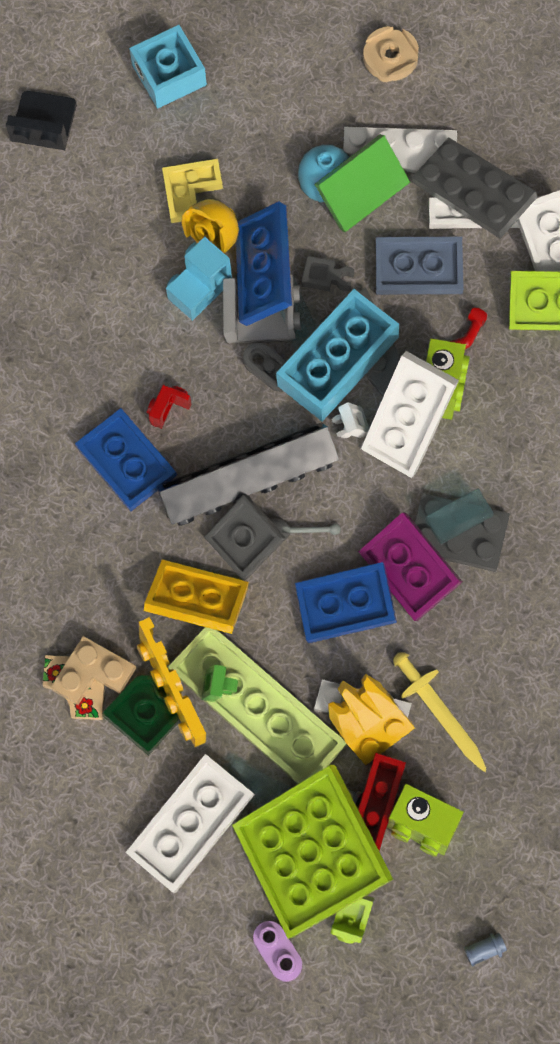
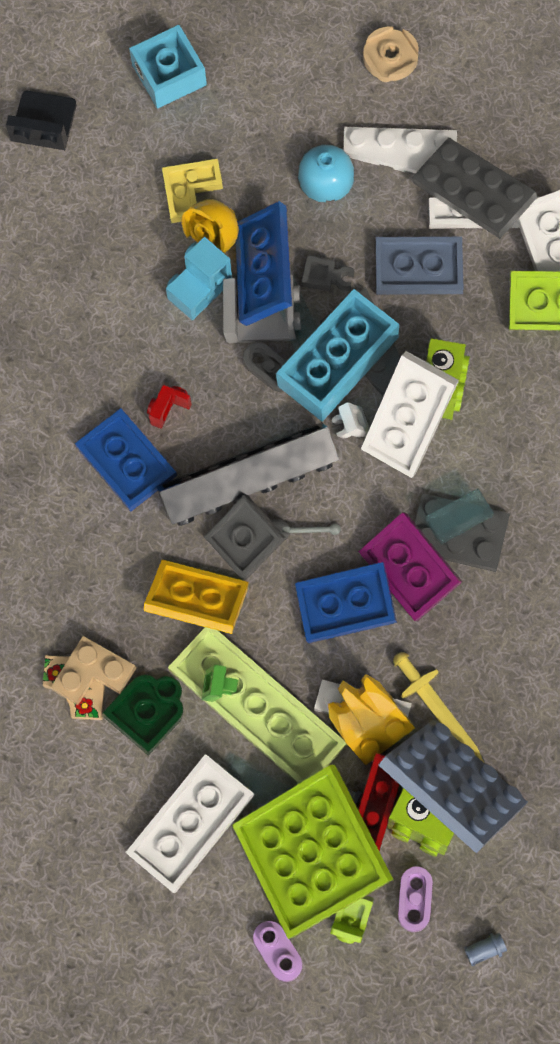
yellow wing [137,617,206,747] -> none
bright green tile [314,134,410,232] -> none
red piece [449,308,487,350] -> none
none -> sand blue plate [379,719,528,853]
none -> lavender plate [398,867,433,932]

